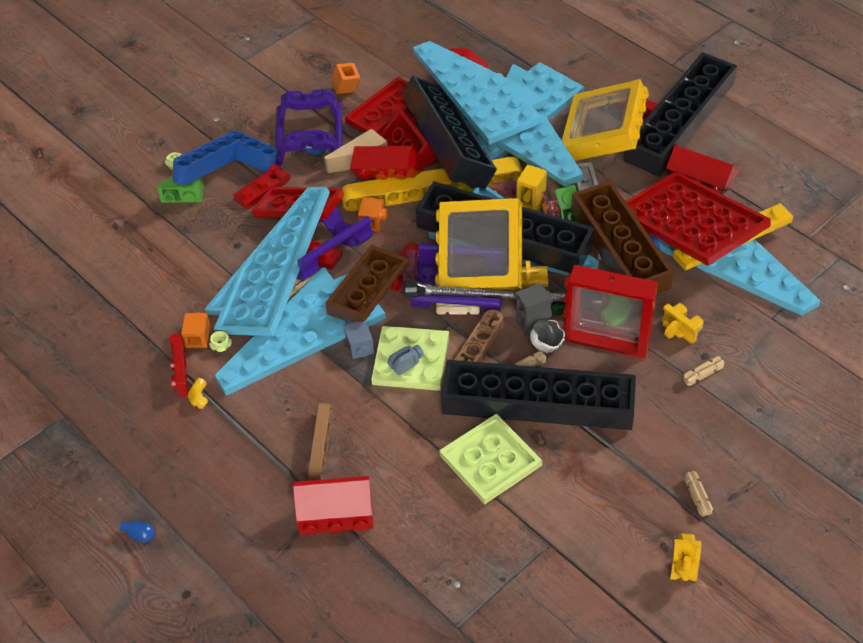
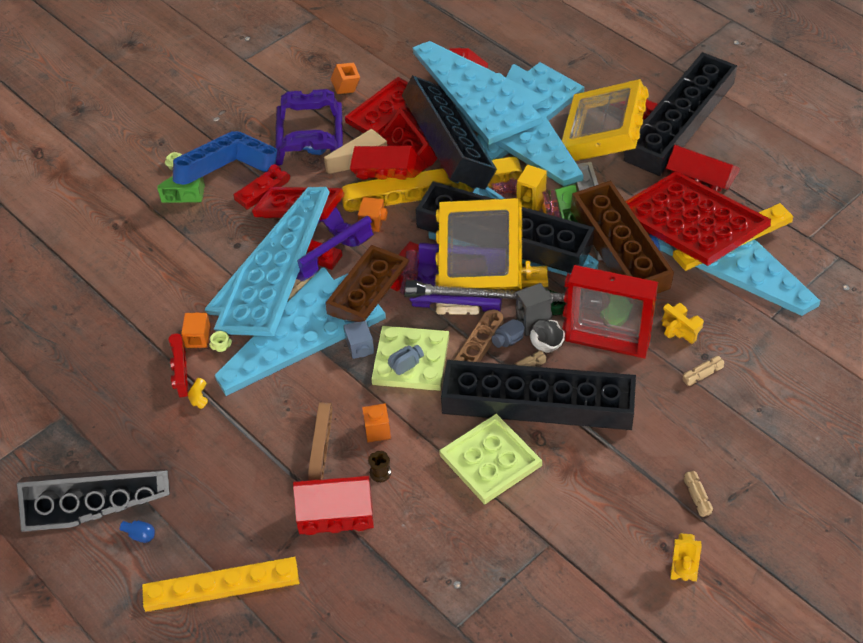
none -> black wedge [17,470,170,532]
none -> yellow plate [142,557,300,612]
none -> orange brick [362,403,391,443]
none -> dark brown bush [368,451,391,482]
none -> sand blue arm [492,319,525,348]

